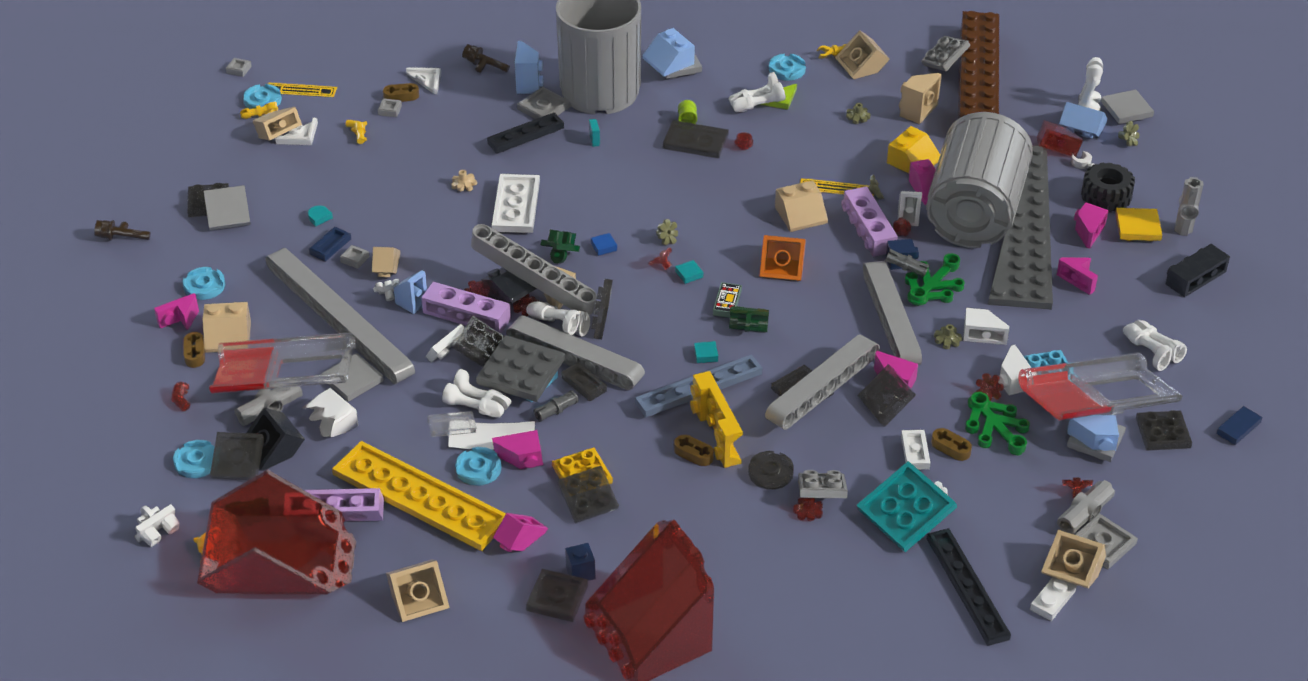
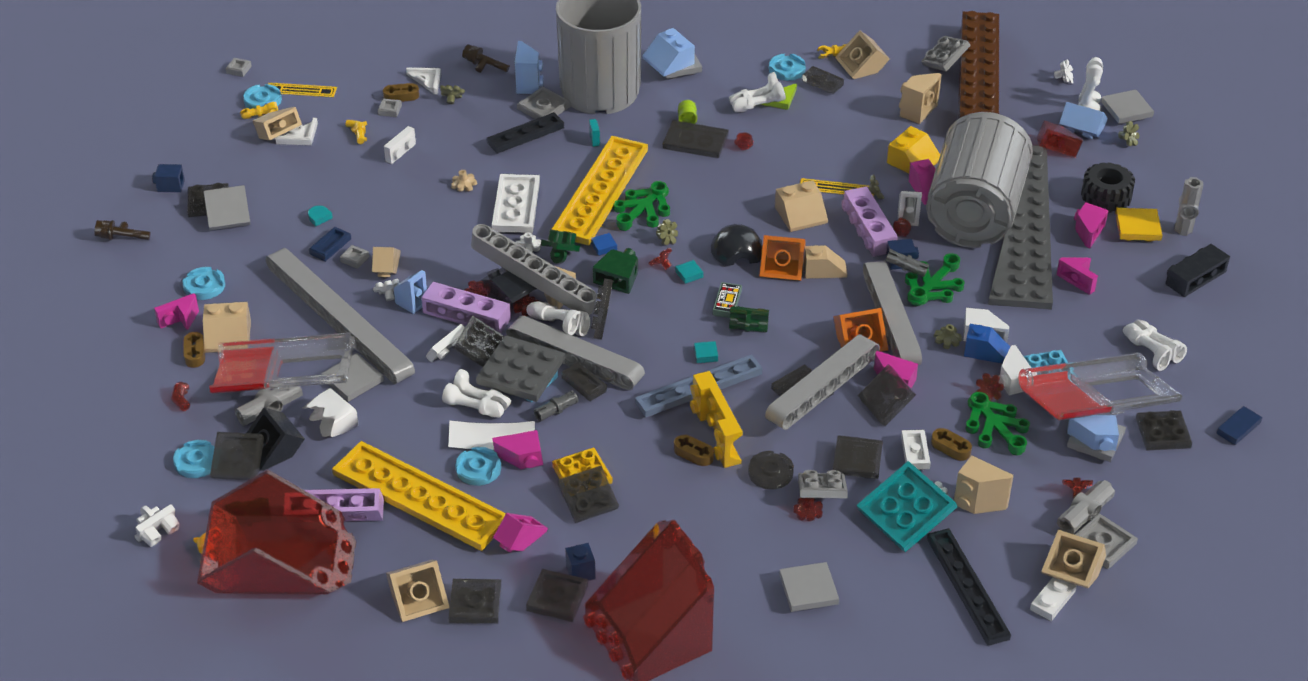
clear tile [427,411,477,437] -> none
olive plant [846,103,871,124] -> none
white piece [1071,151,1094,169] -> none
none -> dark blue brick [152,164,185,192]
none -> white plate [384,126,416,164]
none -> olive plant [440,85,465,104]
none -> clear smoke plate [449,579,502,624]
none -> white plant [515,232,541,253]
none -> yellow plate [552,136,648,246]
none -> dark green torso [593,248,638,294]
none -> green plant [614,181,670,231]
none -> black cylinder [711,224,763,266]
none -> light grey tile [779,562,839,612]
none -> clear smoke plate [802,66,844,94]
none -> tan slope [804,245,847,279]
none -> orange slope [833,308,888,352]
none -> clear smoke tile [833,435,883,479]
none -> tan slope [954,456,1014,514]
none -> blue slope [964,323,1010,364]
none -> white plant [1054,59,1073,84]

